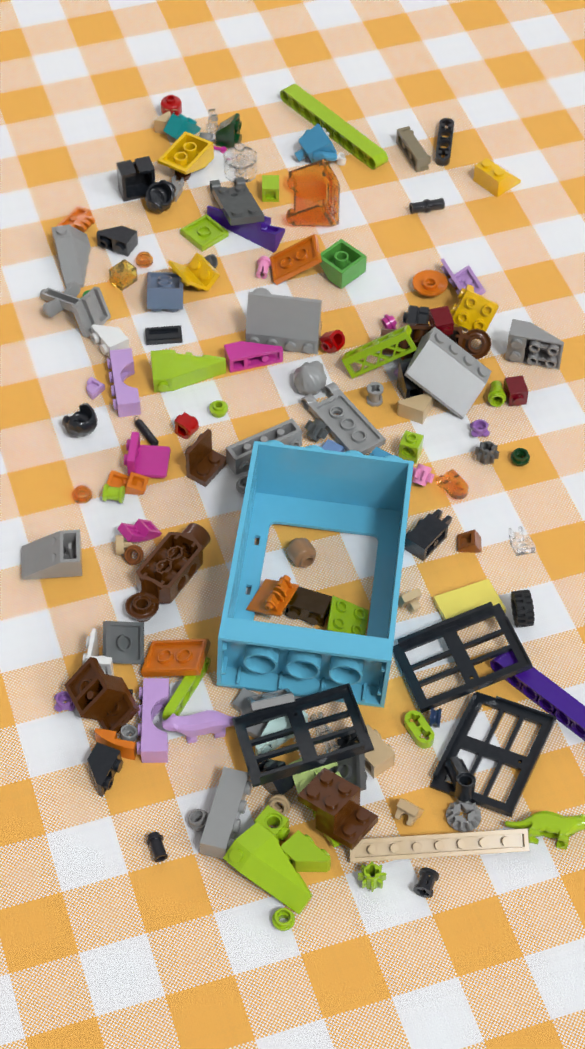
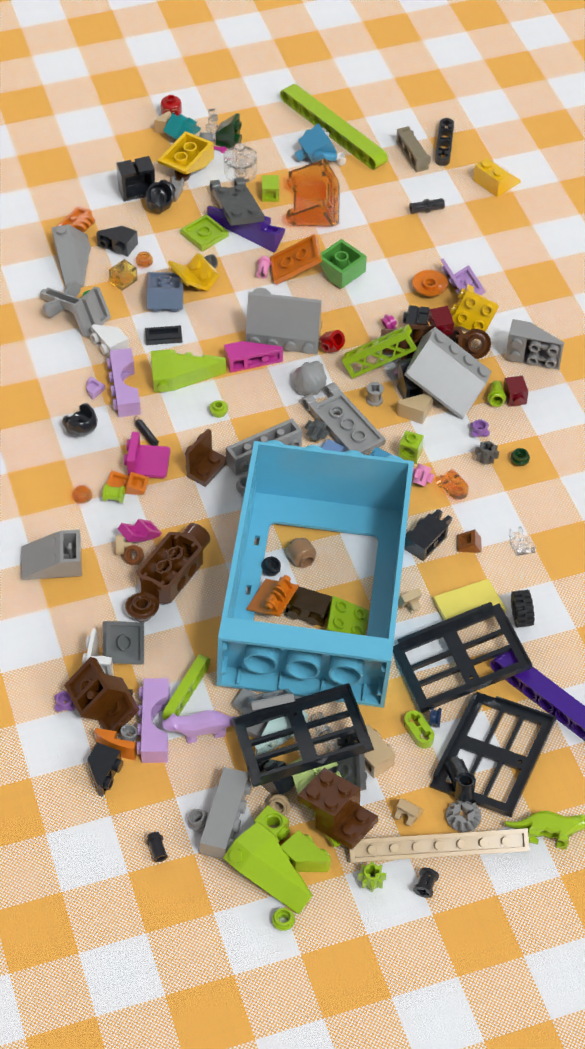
orange tile [140,639,211,677] -> none
red plate [174,412,199,439] -> none
none -> black plate [261,556,281,576]

